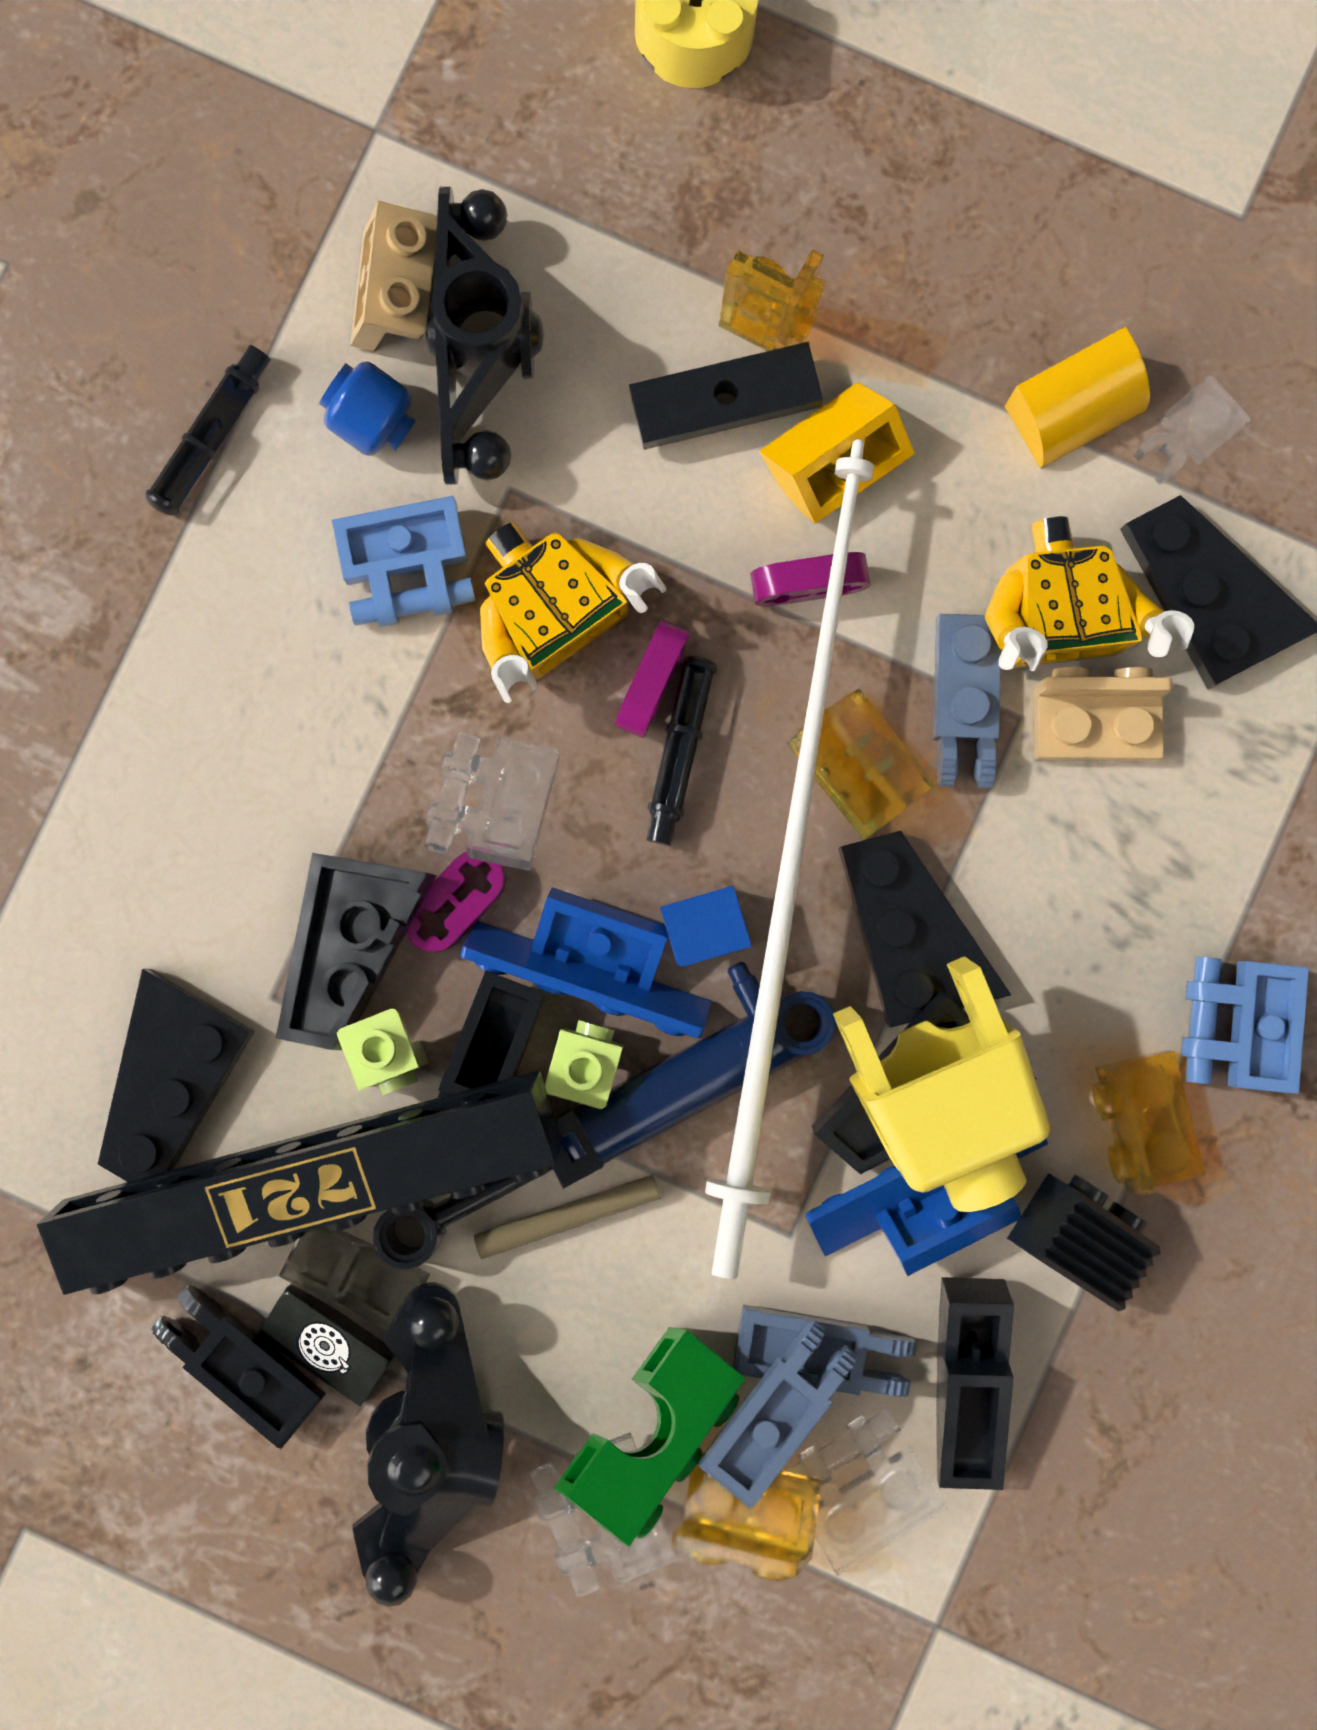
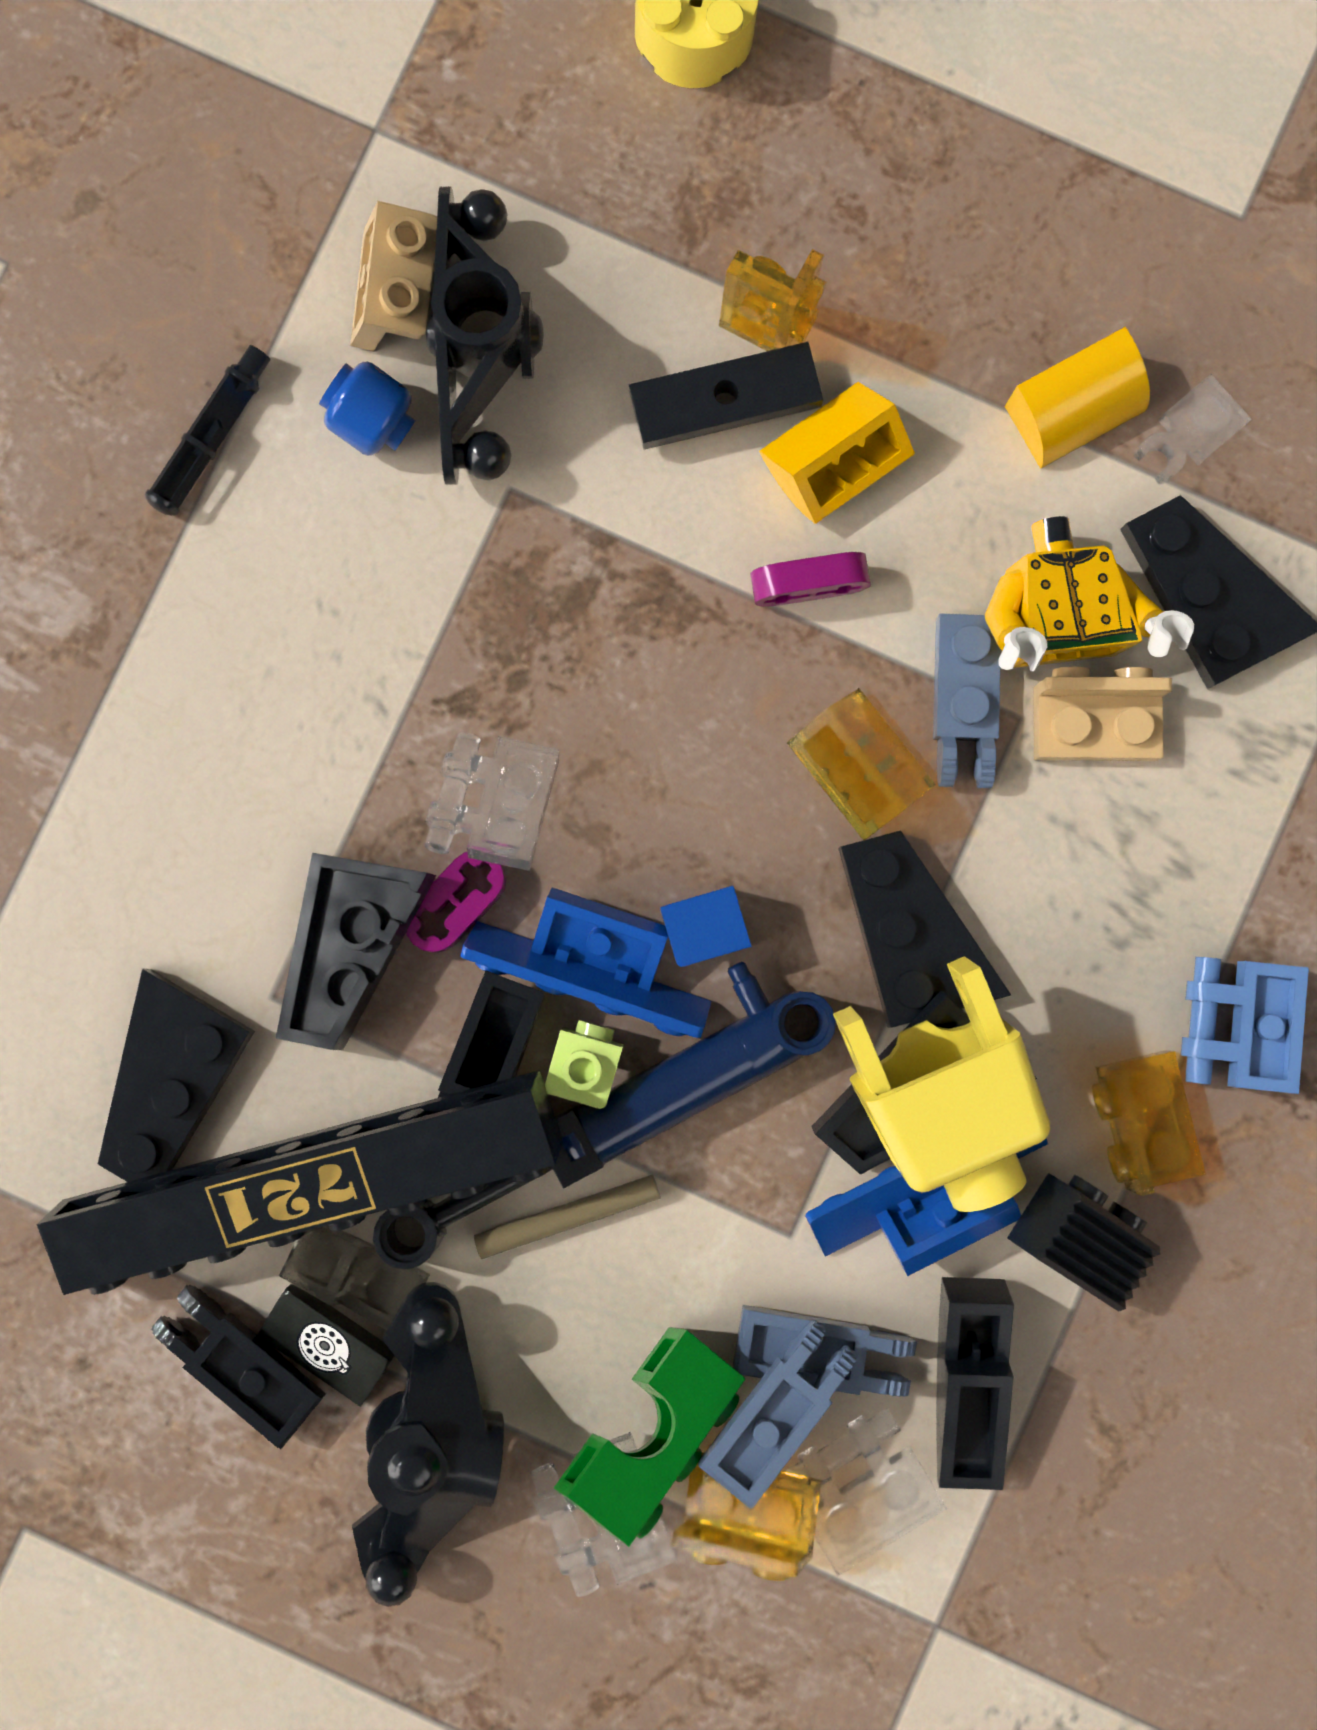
medium blue plate [332,495,476,627] -> none
yellowish green bracket [337,1008,429,1095] -> none
yellow torso [480,522,667,703] -> none
magenta beam [615,619,691,738] -> none
black piece [646,656,717,846] -> none
white piece [705,439,874,1279] -> none

